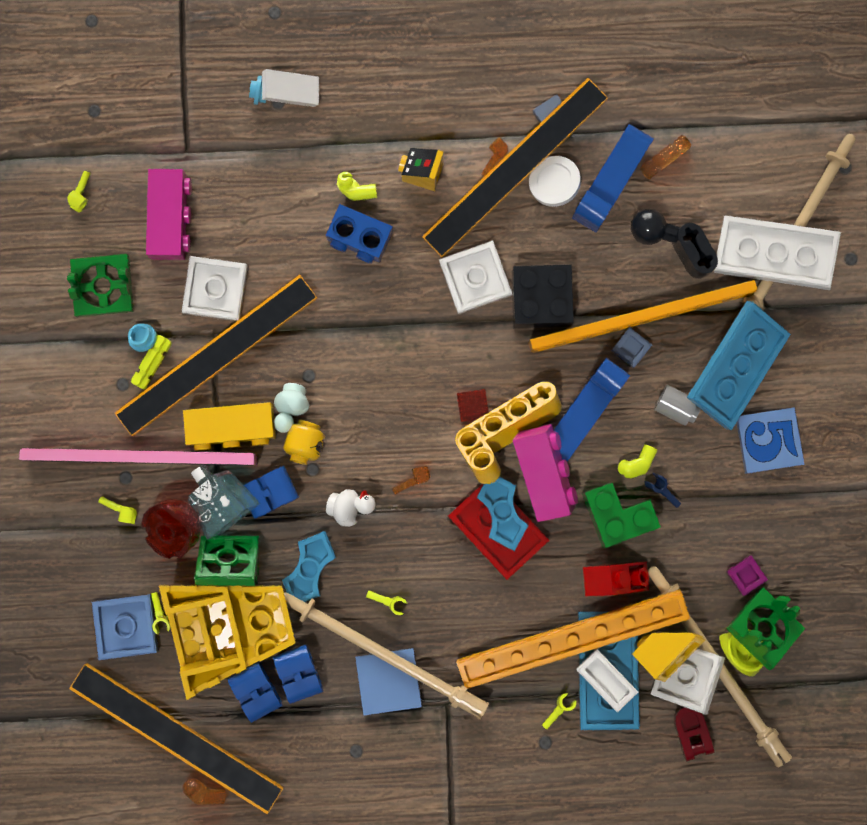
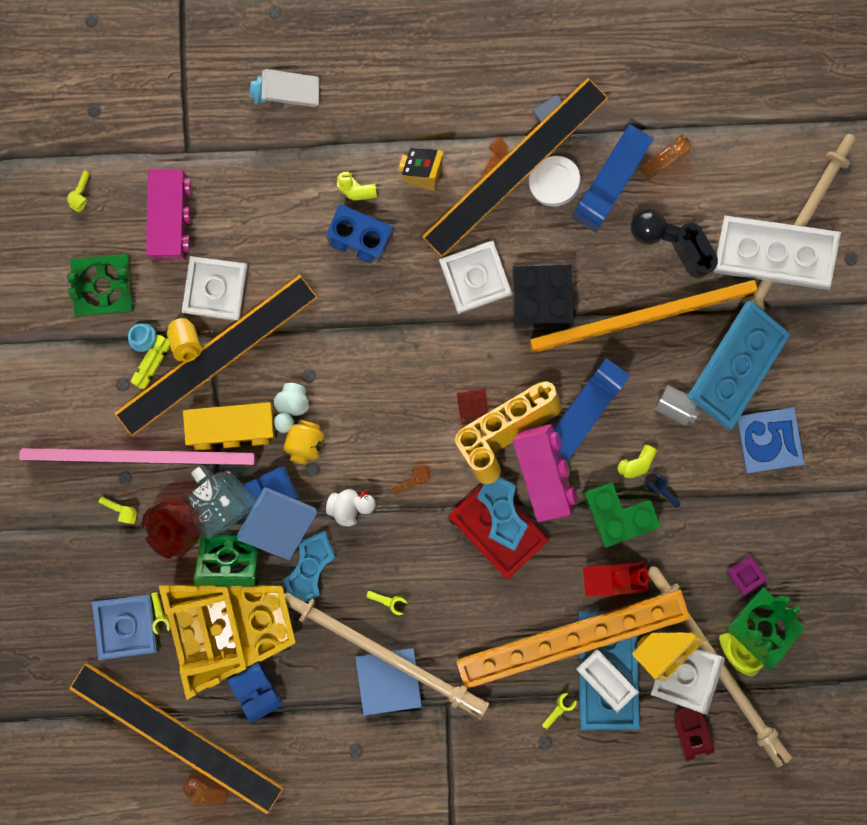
blue piece [273,644,324,704] -> none
sand blue tile [611,327,652,368] -> none
none -> yellow brick [167,318,202,362]
none -> medium blue tile [237,487,317,560]

